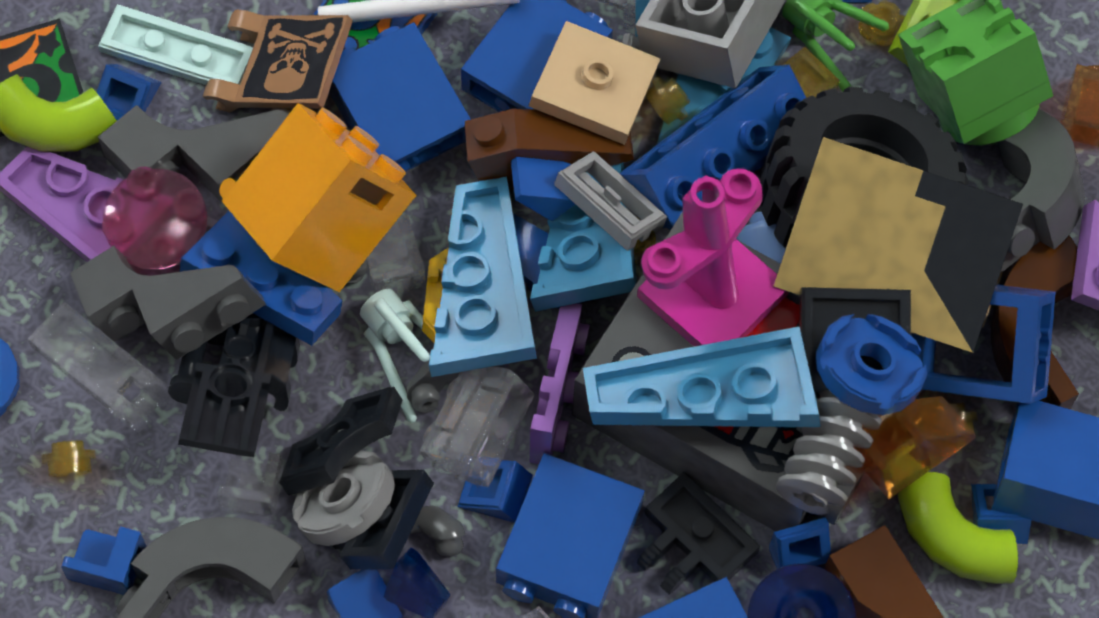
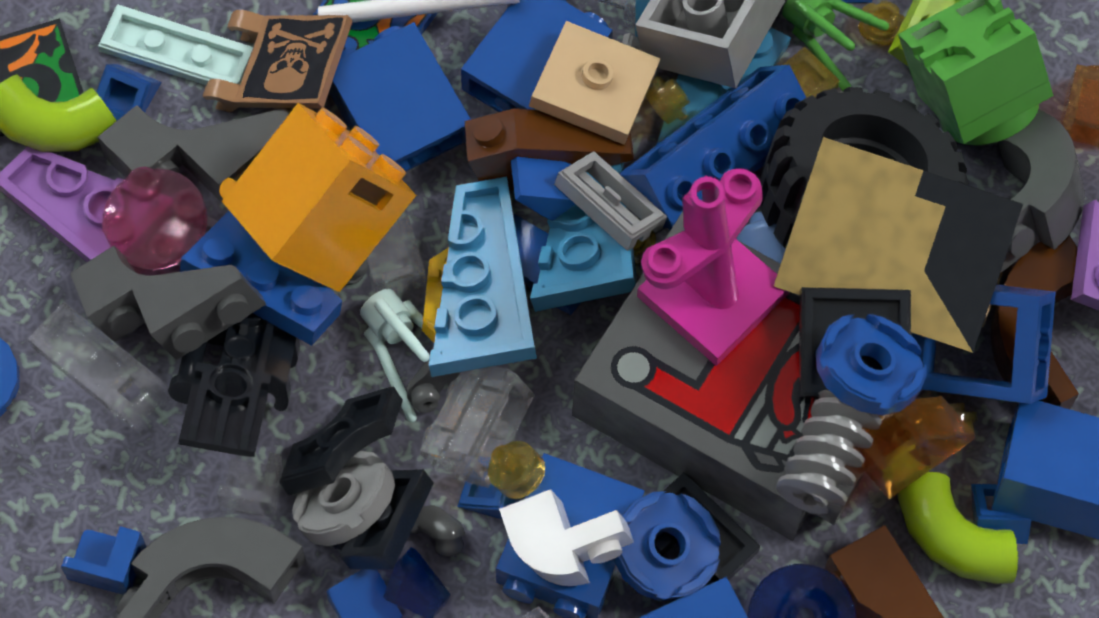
clear yellow plate [41,440,96,477] -> none
medium lavender wing [529,303,590,464] -> none
dark azure wing [583,327,821,427] -> none
blue slope [769,517,831,576] -> none
none -> clear yellow tile [488,441,545,499]
none -> white brick [499,489,634,586]
none -> blue tile [614,491,721,601]

